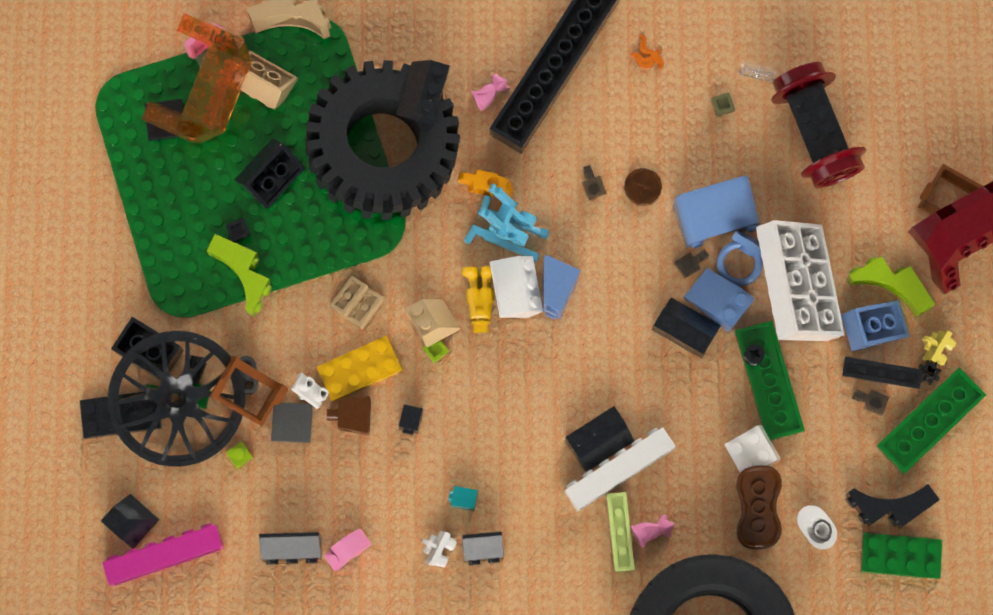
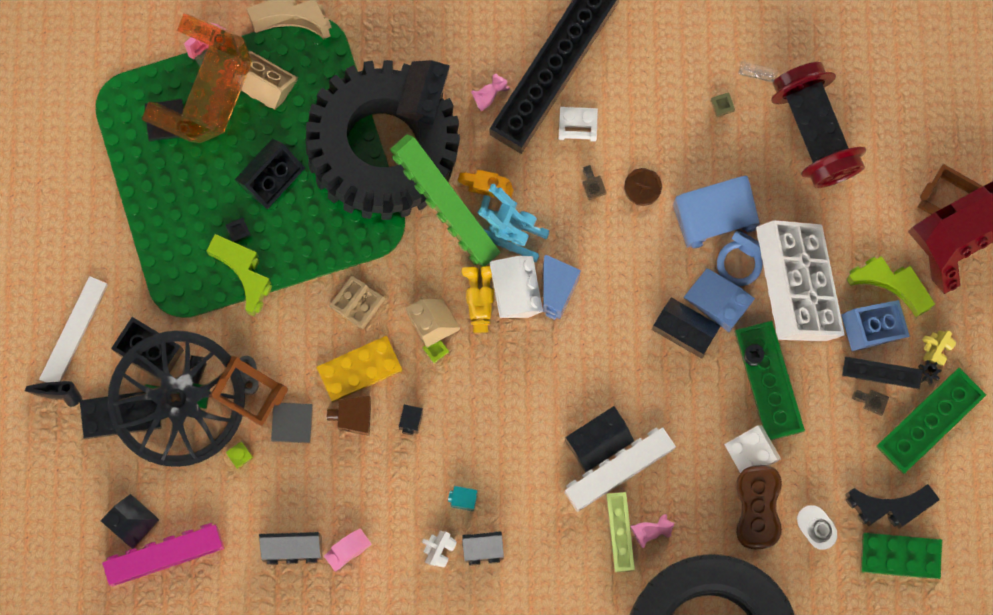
white hips [291,373,329,409] -> none
orange piece [631,35,664,70] -> none
clear smoke plate [674,249,709,279] -> none
none -> black piece [25,381,82,407]
none -> white tile [39,276,108,383]
none -> bright green brick [389,134,501,267]
none -> white plate [559,107,598,142]

